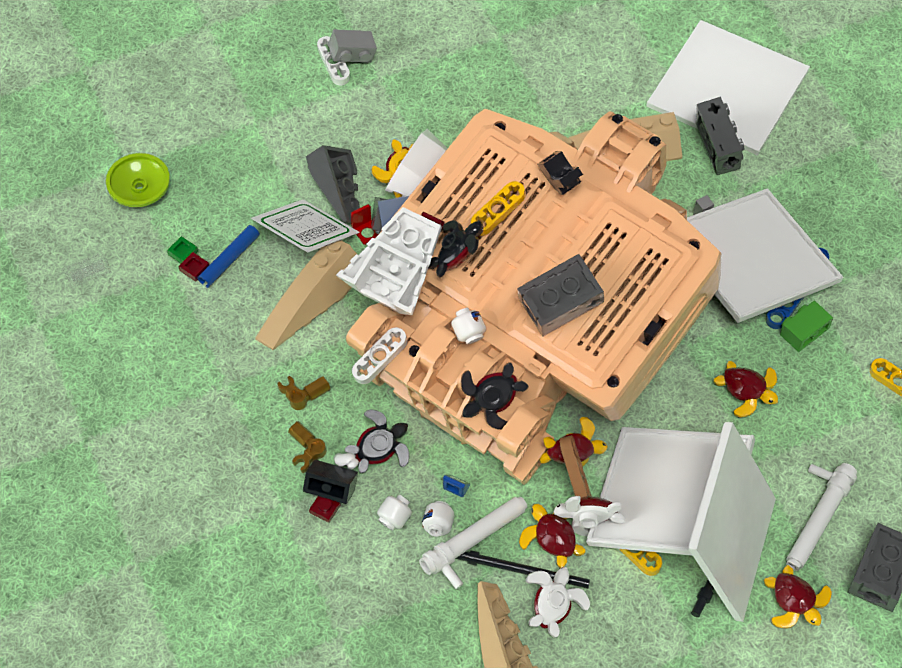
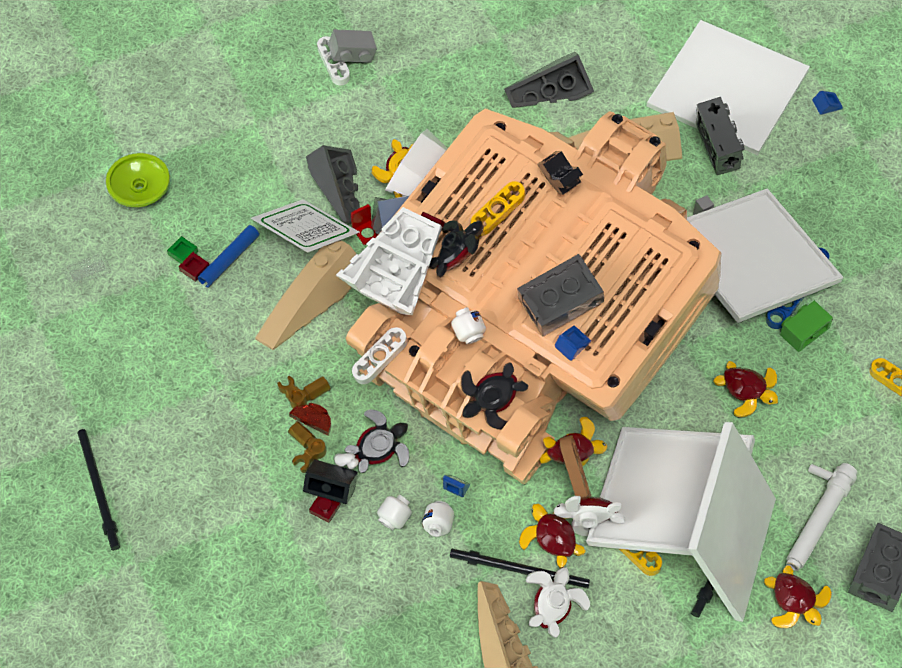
white cylinder [419,497,527,589] -> none
none -> black bar [77,429,120,551]
none -> clear red plate [289,403,331,436]
none -> dark grey wedge [504,52,594,108]
none -> blue slope [555,326,591,361]
none -> blue slope [812,91,843,115]

